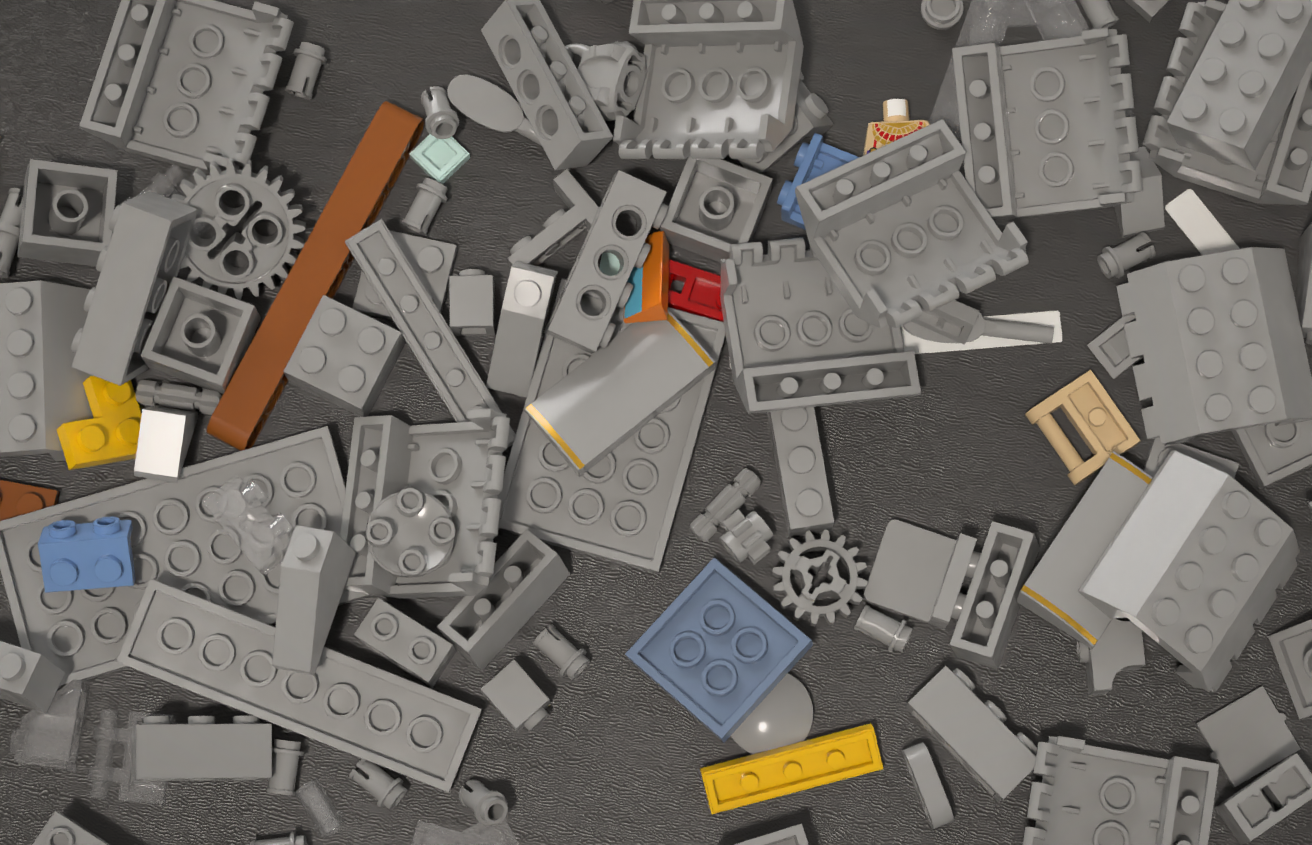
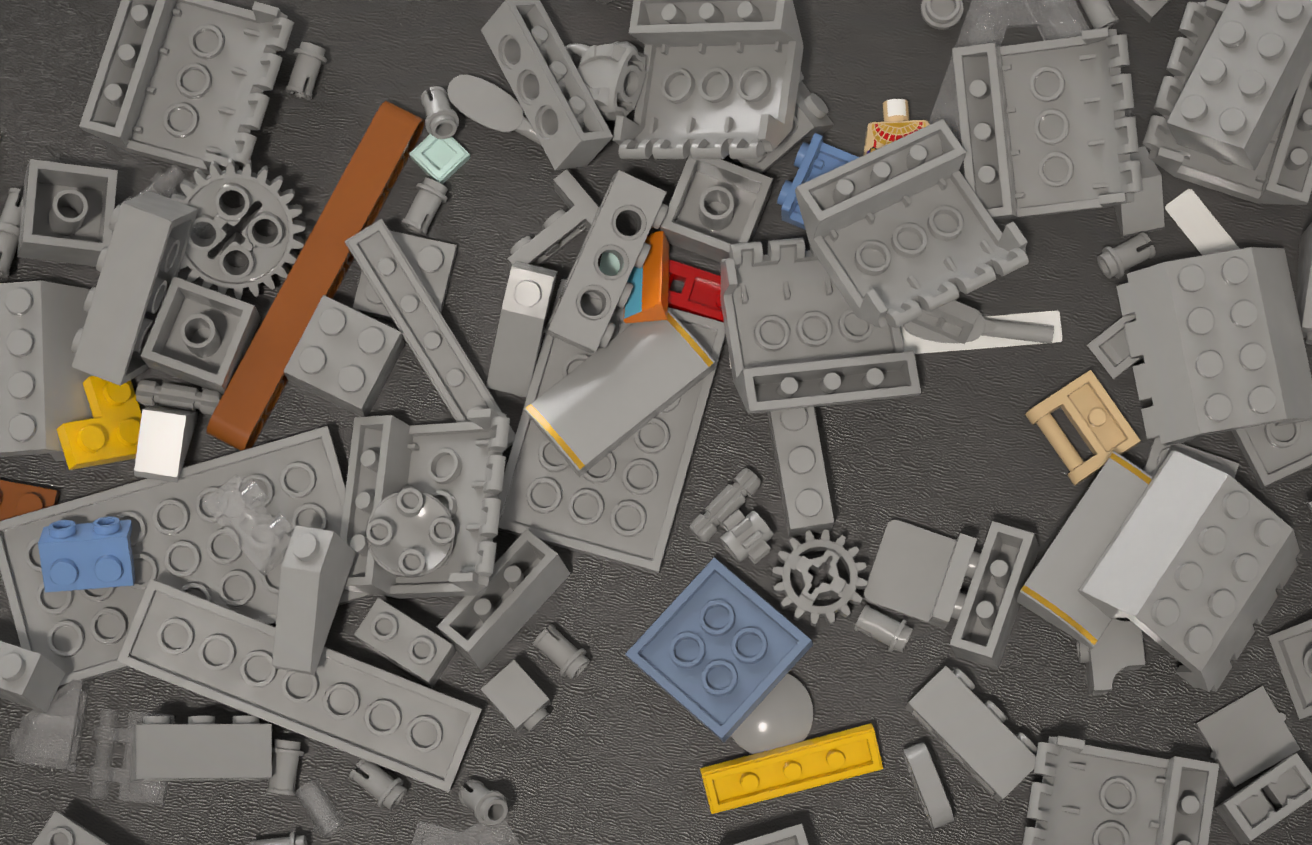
light grey brick [449,269,496,336] -> none

